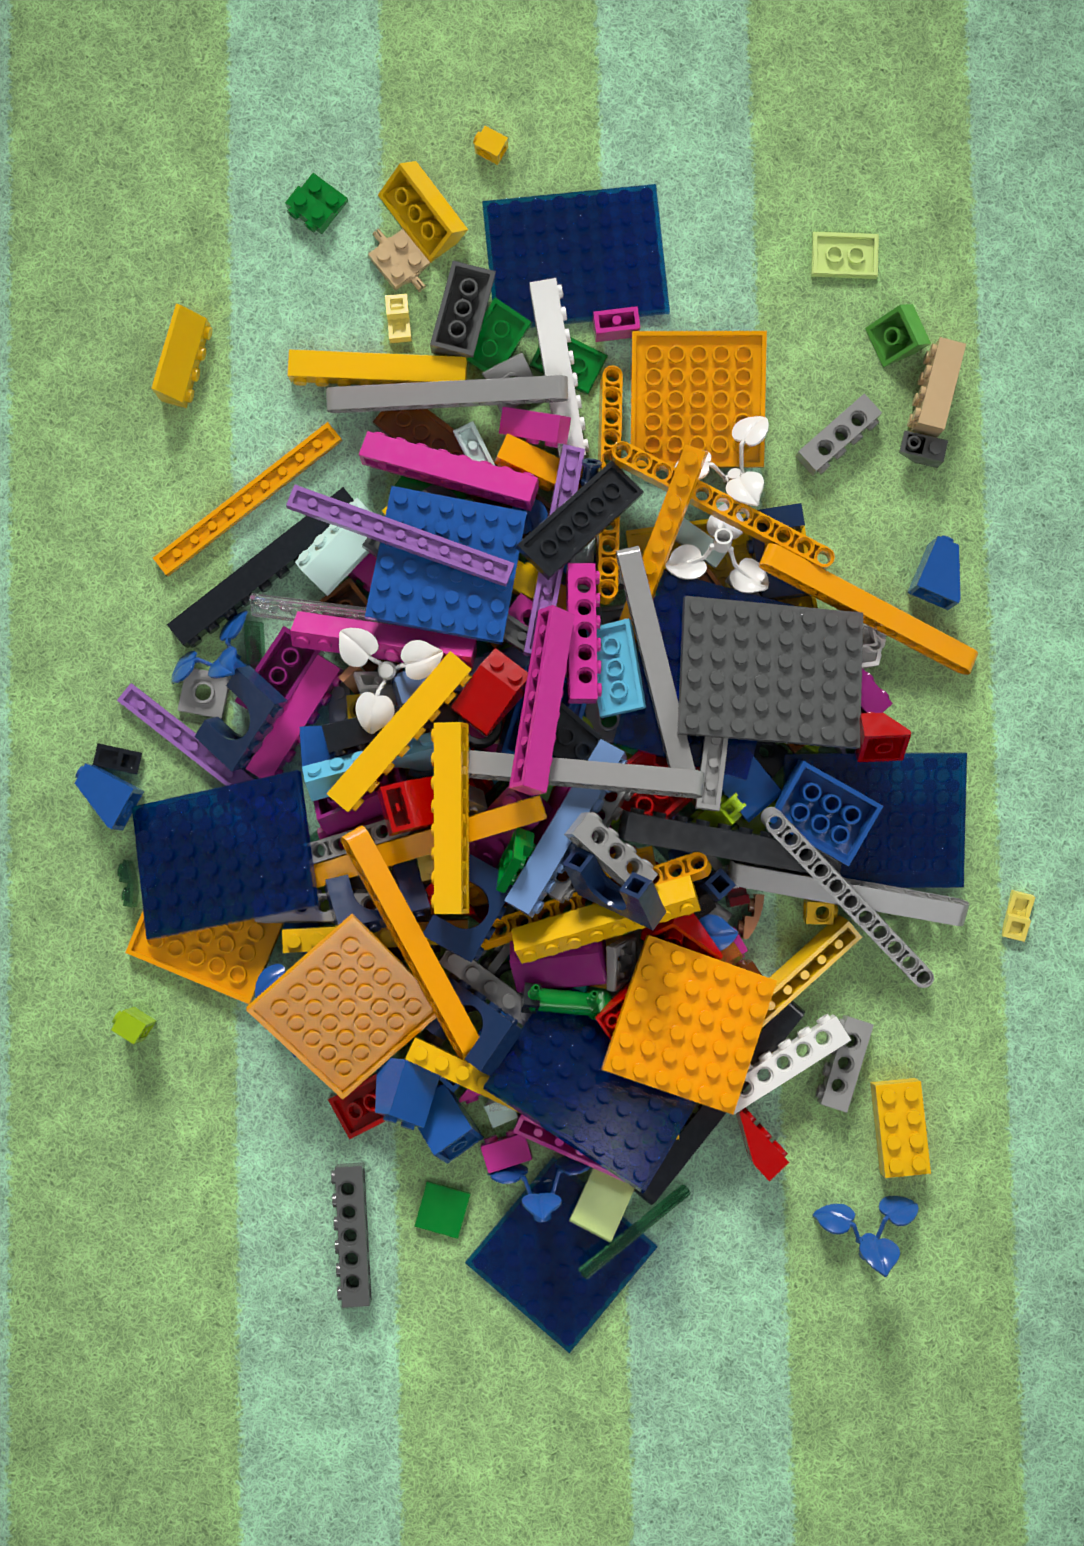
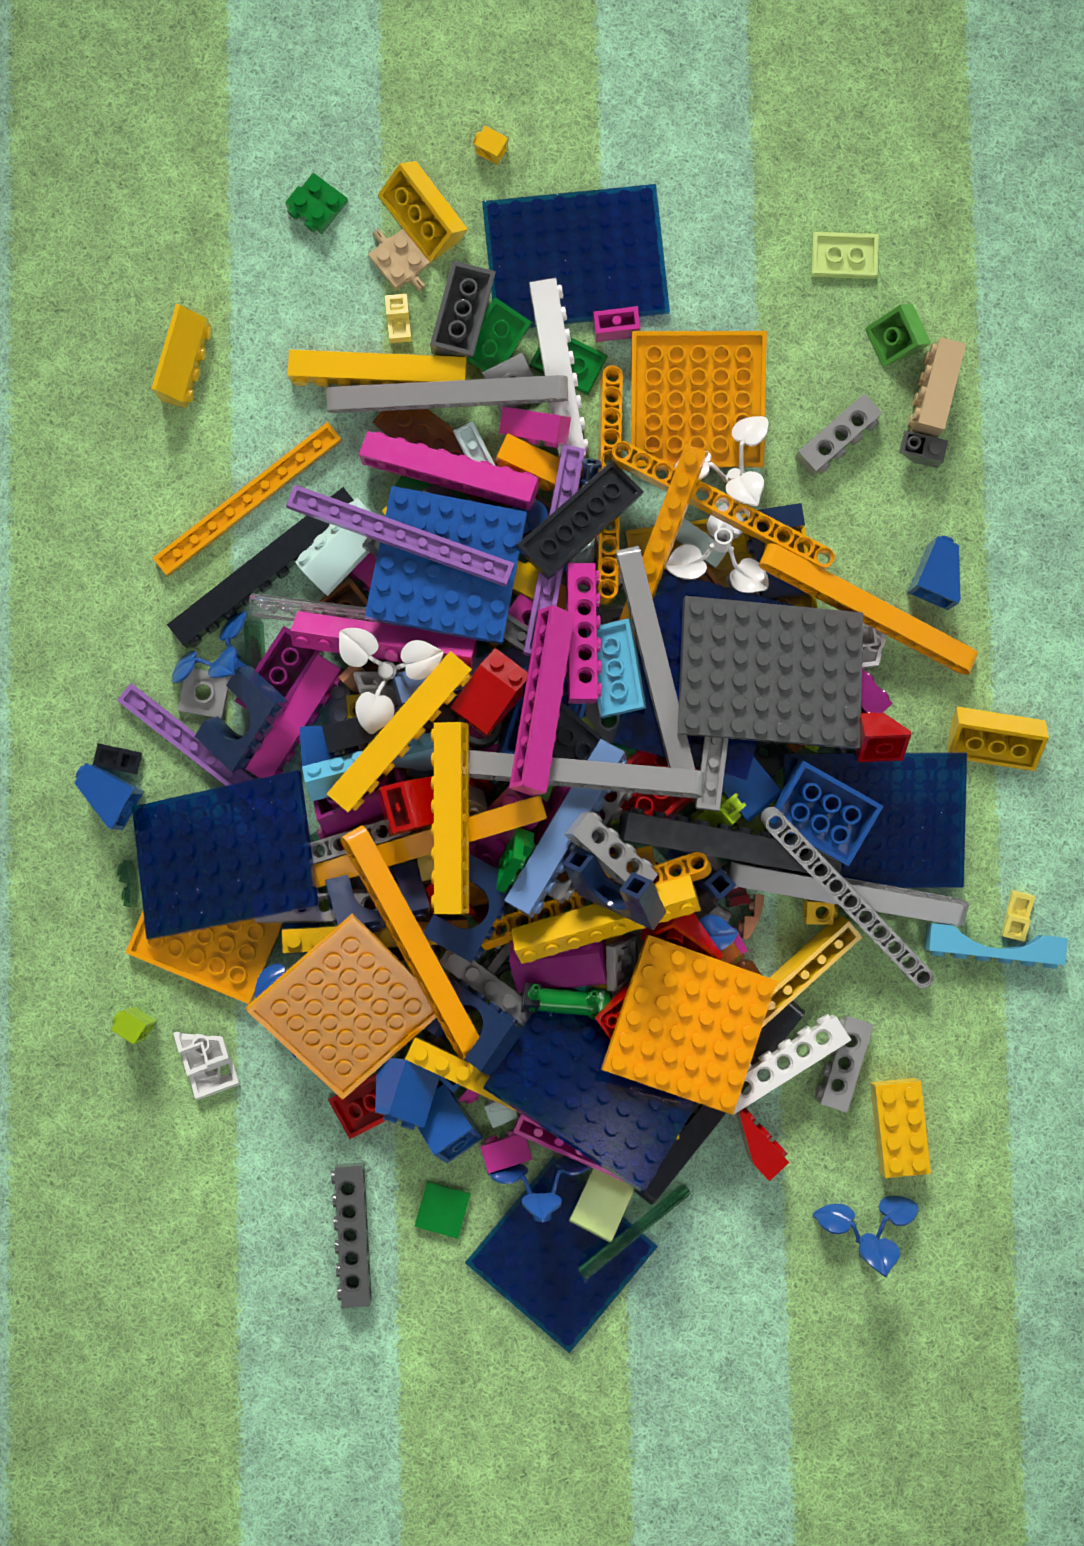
none -> white slope [173,1032,241,1100]
none -> medium azure arch [924,923,1068,969]
none -> yellow slope [946,707,1049,771]

